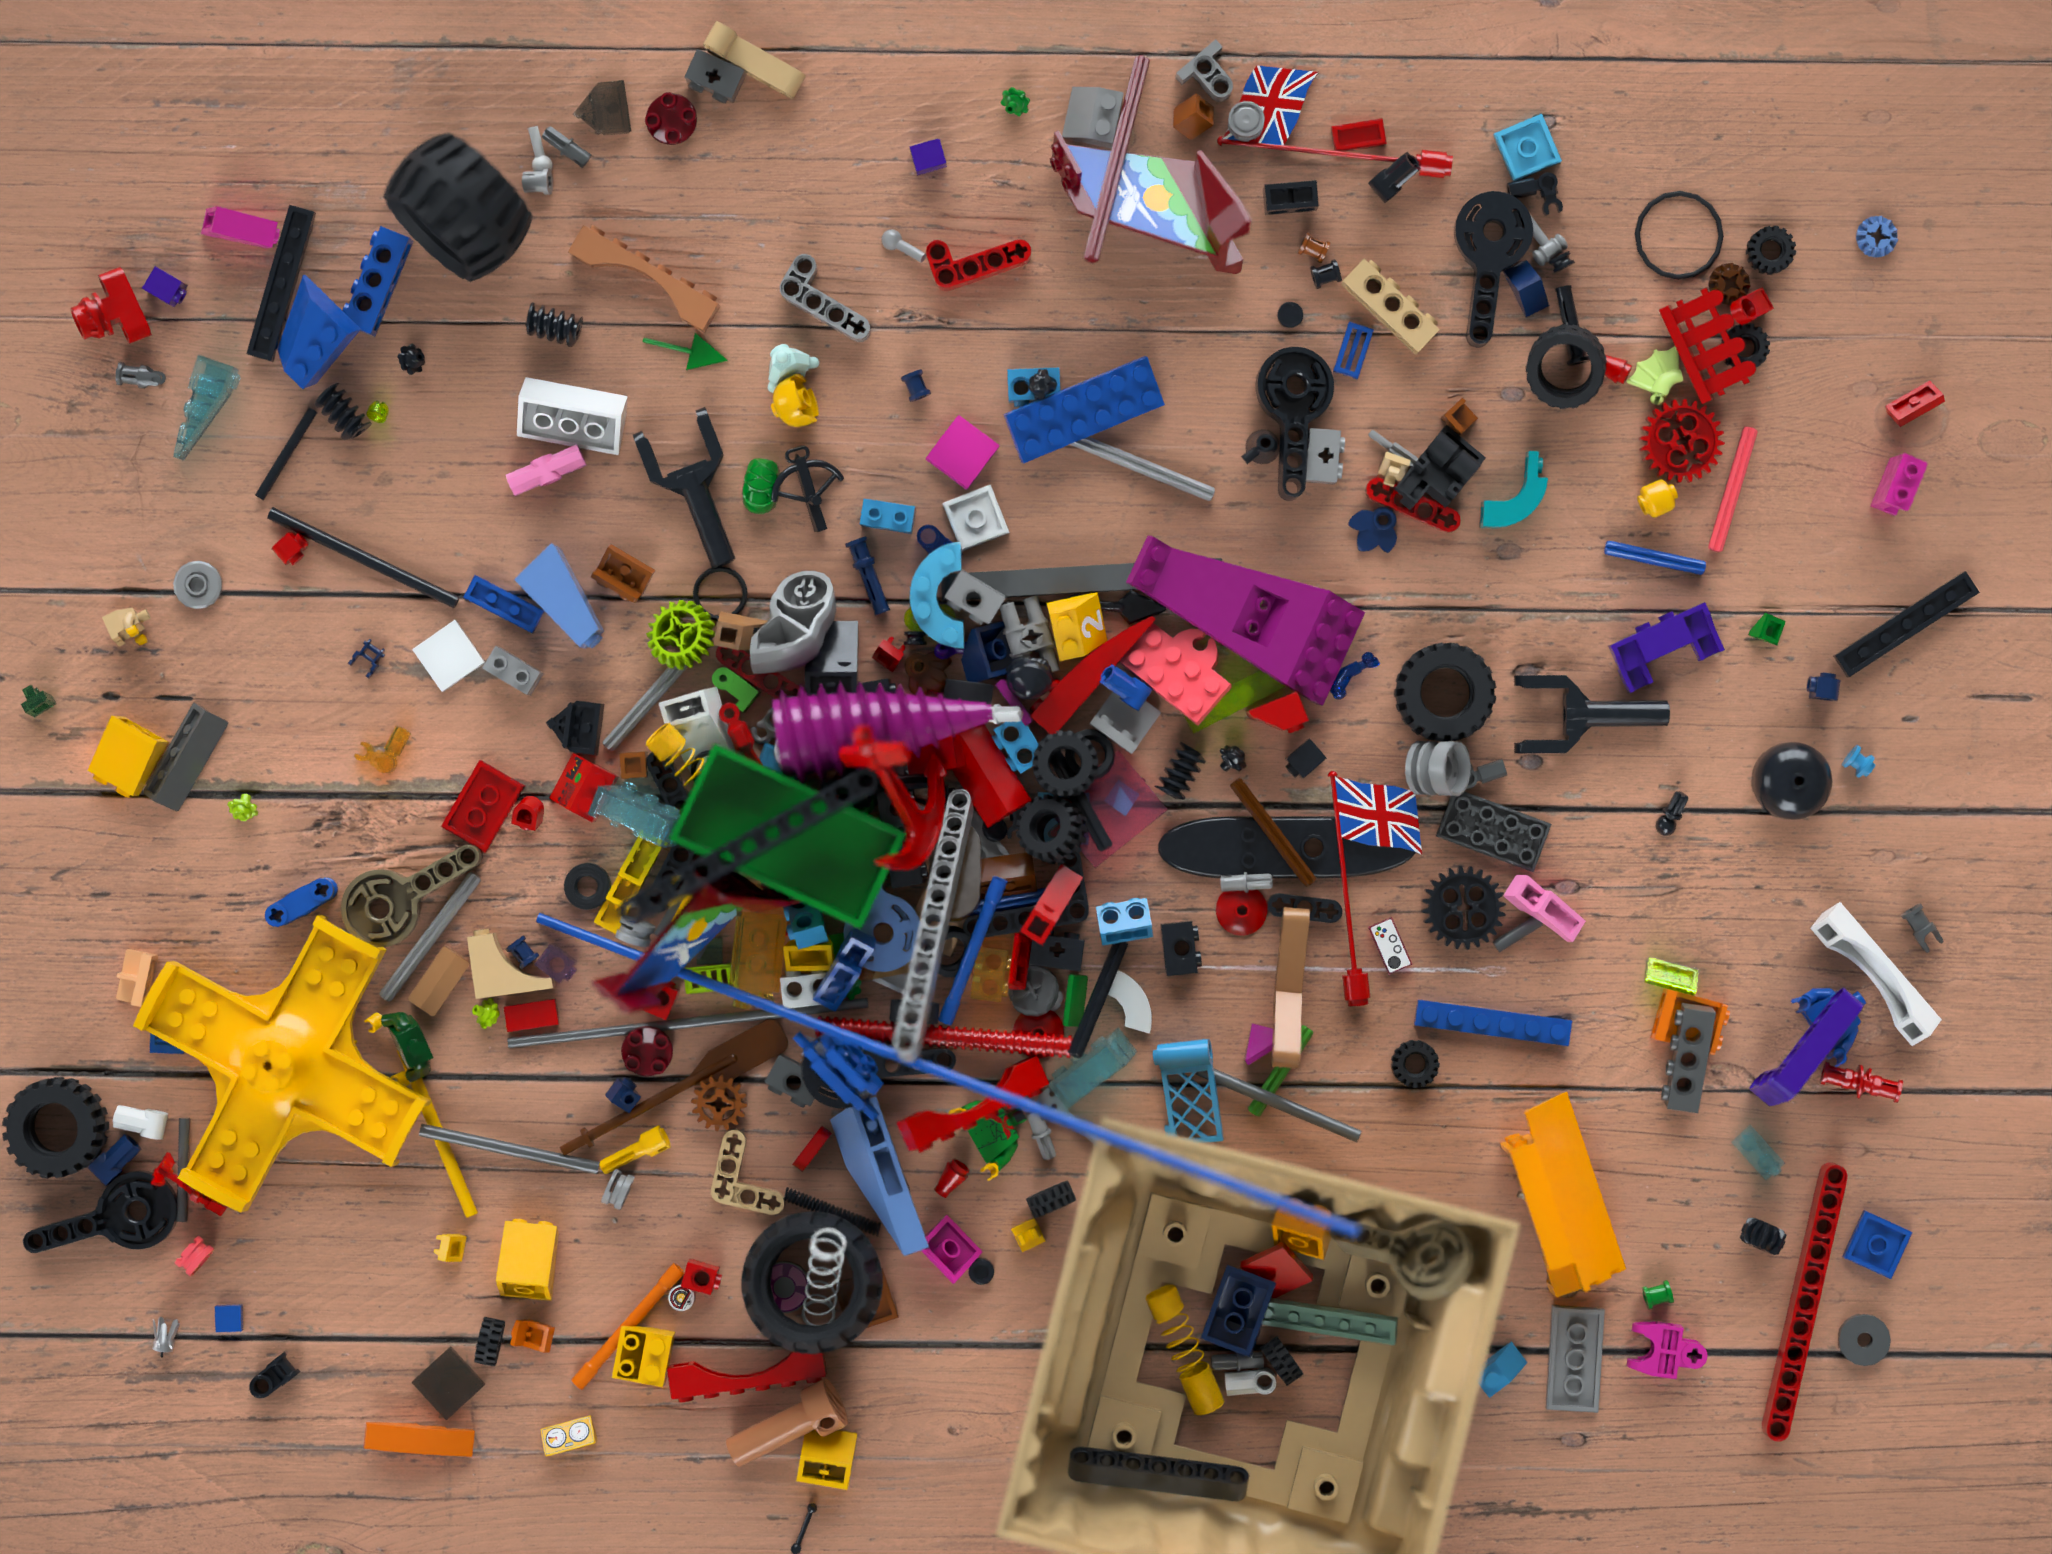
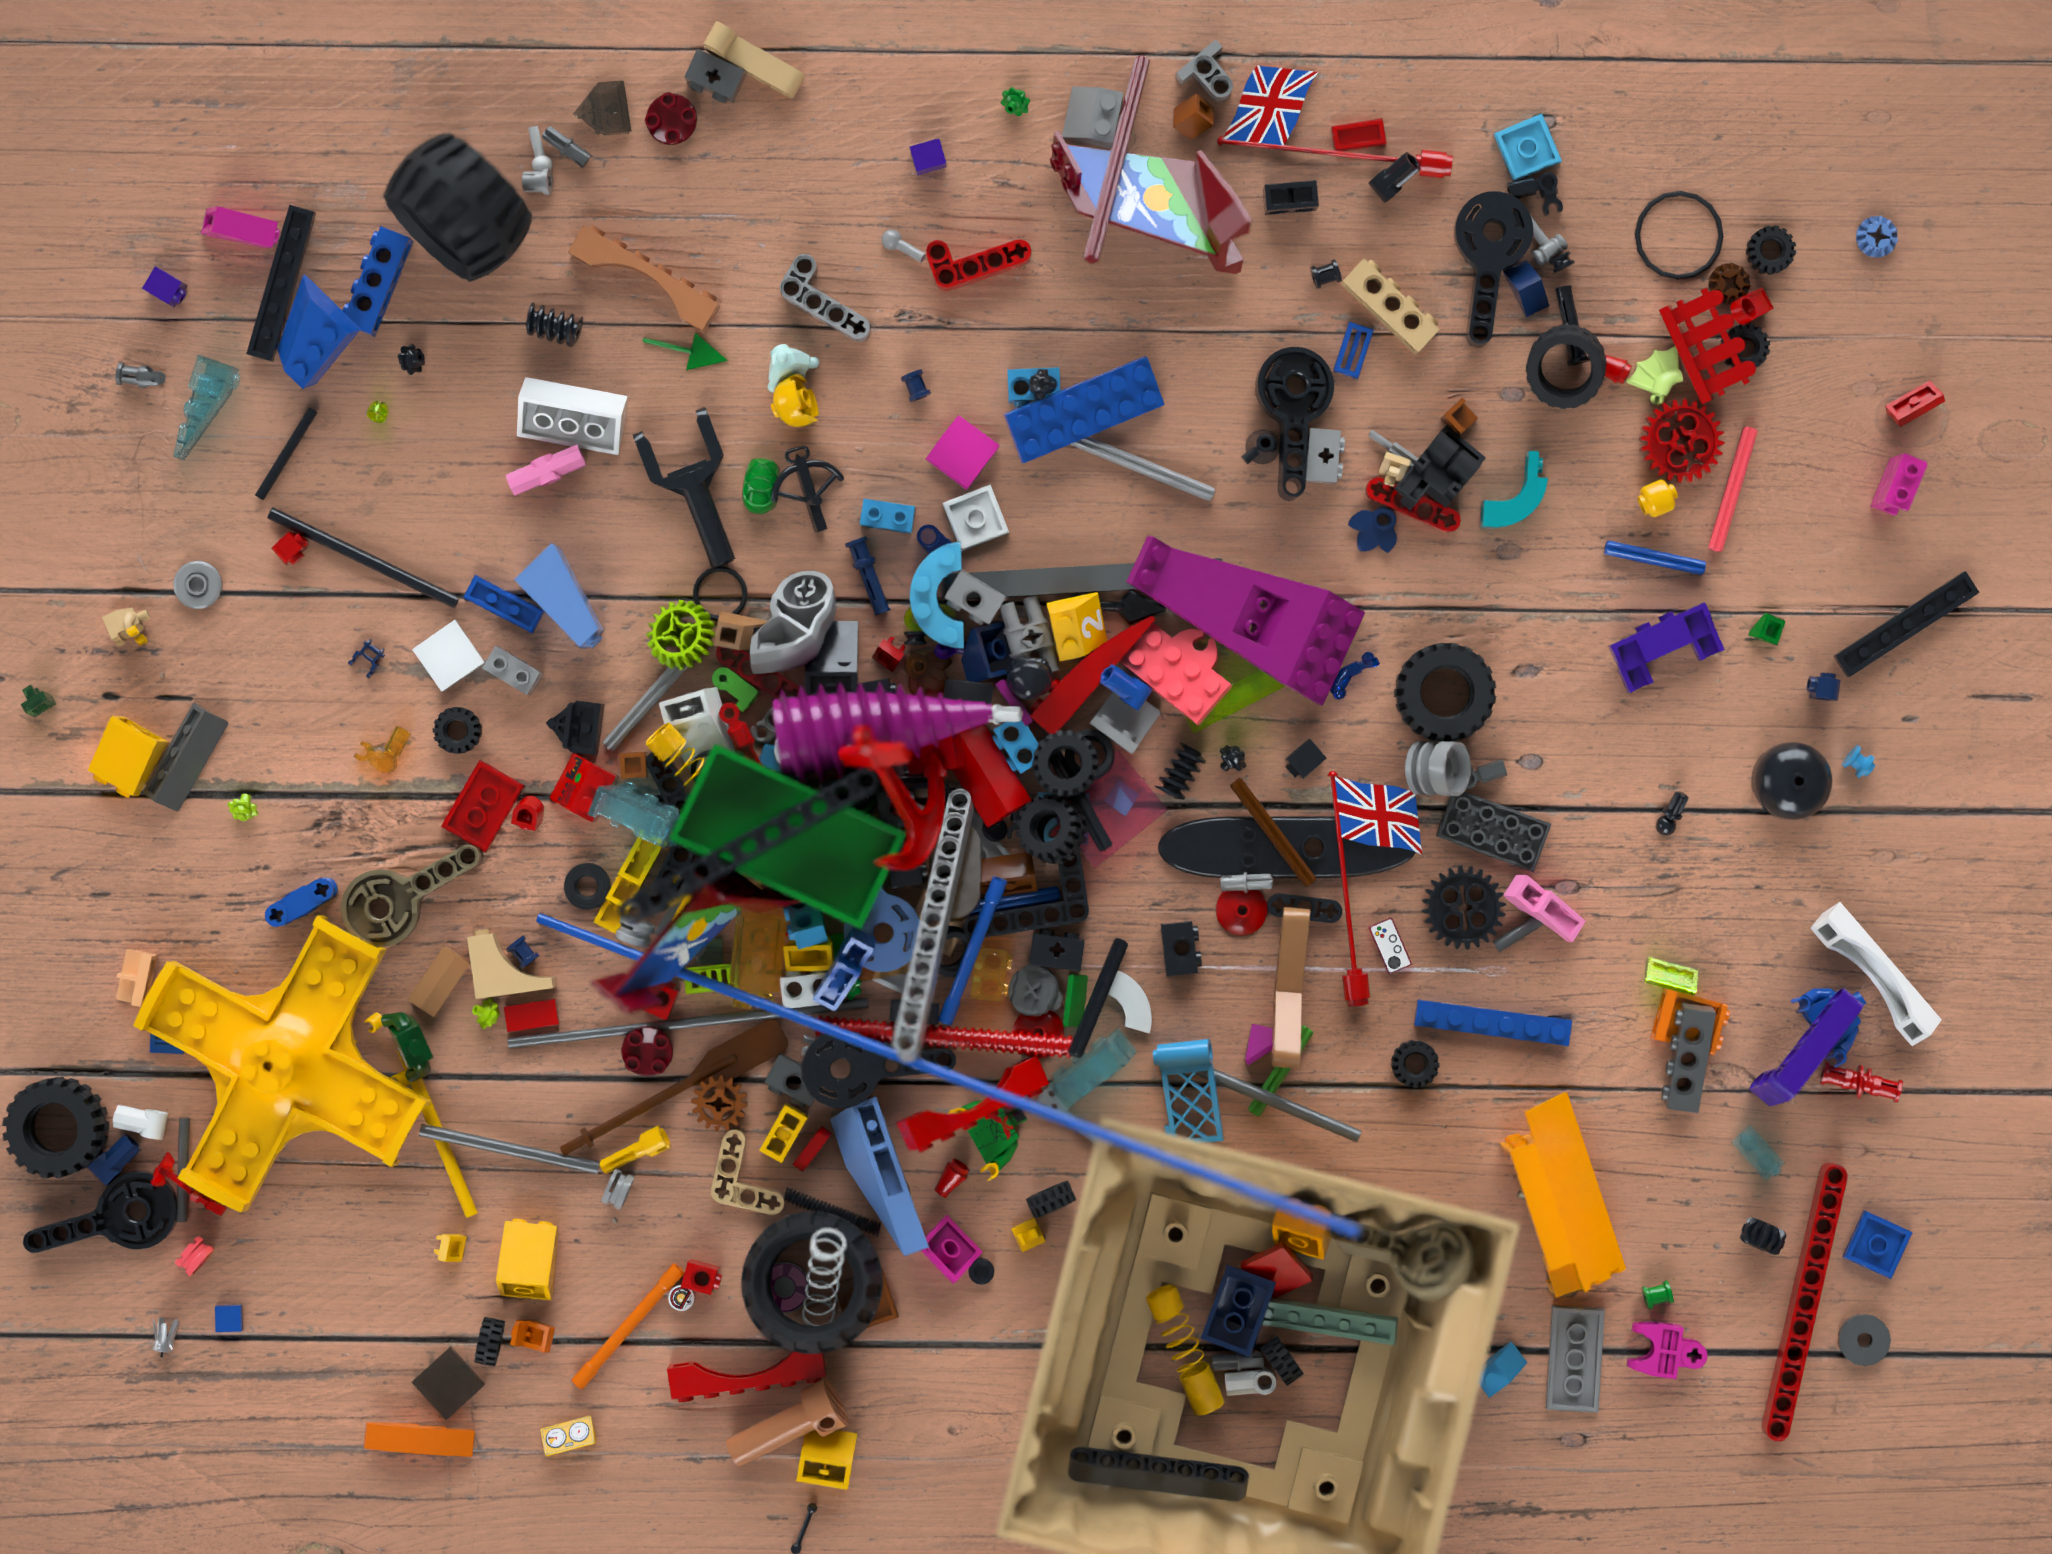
red beam [70,267,152,344] -> none
black piece [249,1351,301,1399] -> none
black piece [315,383,372,440] -> none
light grey axle [379,872,481,1002] -> none
clear purple brick [534,943,578,983] -> none
dark orange bracket [591,544,655,603] -> none
dark blue plate [605,1077,641,1113] -> none
yellow slope [612,1326,675,1387] -> none
blue piece [792,1031,883,1121] -> none
red slope [1008,933,1032,990] -> none
red slope [1020,864,1083,945] -> none
light grey axle [1026,1112,1056,1160] -> none
dark azure brick [1096,898,1153,946] -> none
light grey wheel [1228,101,1265,142] -> none
red slope [1246,692,1309,733] -> none
black piece [1277,302,1303,328] -> none
dark orange bush [1298,232,1331,263] -> none
black piece [1514,675,1670,753] -> none
dark grey piece [1901,904,1944,953] -> none
none -> black tyre [433,707,482,754]
none -> yellow brick [759,1103,809,1163]

